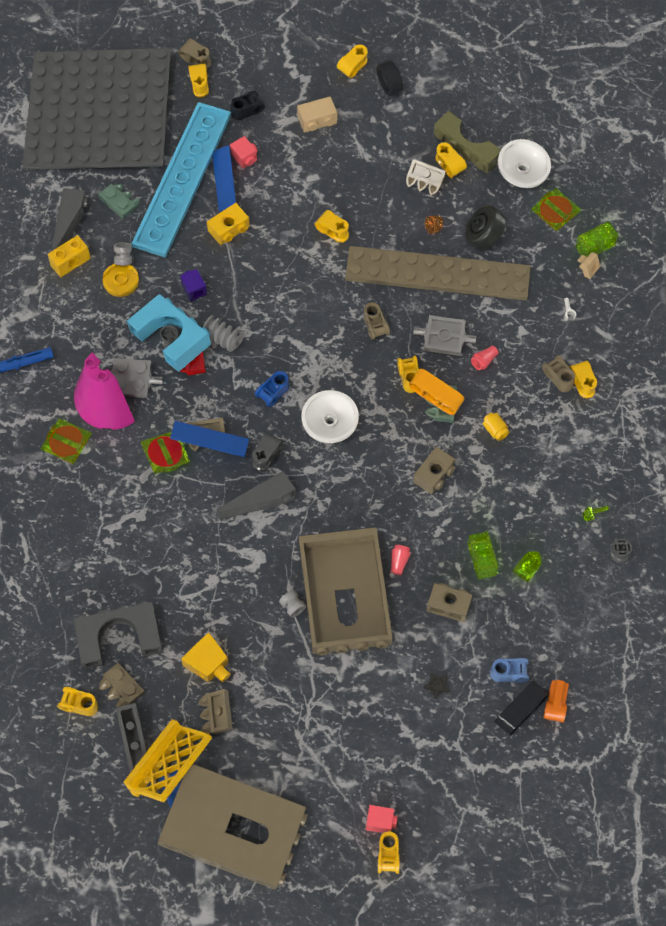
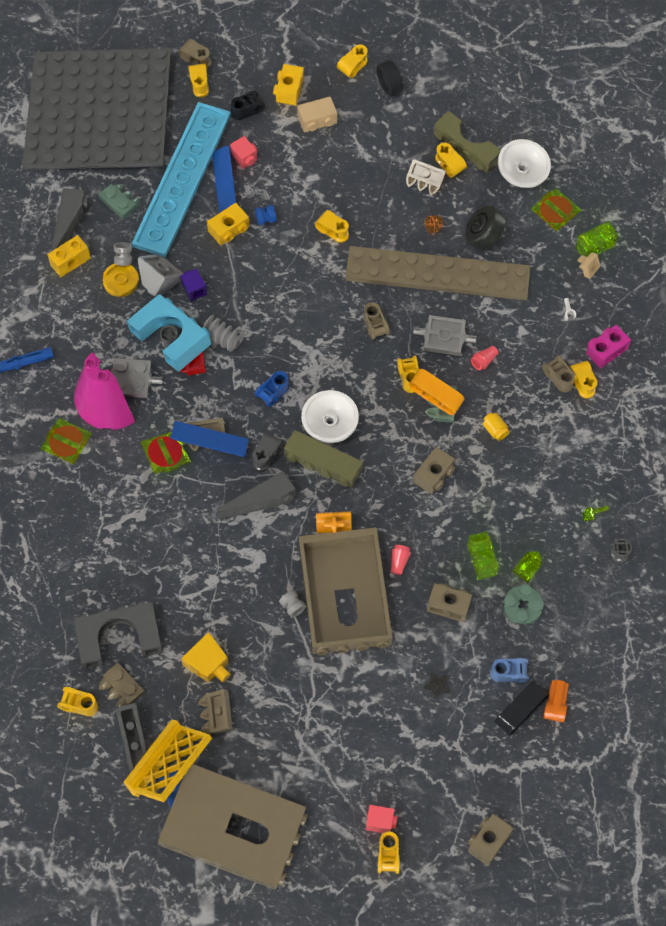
none -> light grey slope [138,254,184,296]
none -> blue wheel [255,204,276,226]
none -> yellow brick [273,64,304,106]
none -> olive brick [284,430,363,488]
none -> light orange hips [316,511,352,533]
none -> dark tan brick [467,814,514,866]
none -> sand green plate [504,584,544,625]
none -> dark pink brick [586,325,631,369]

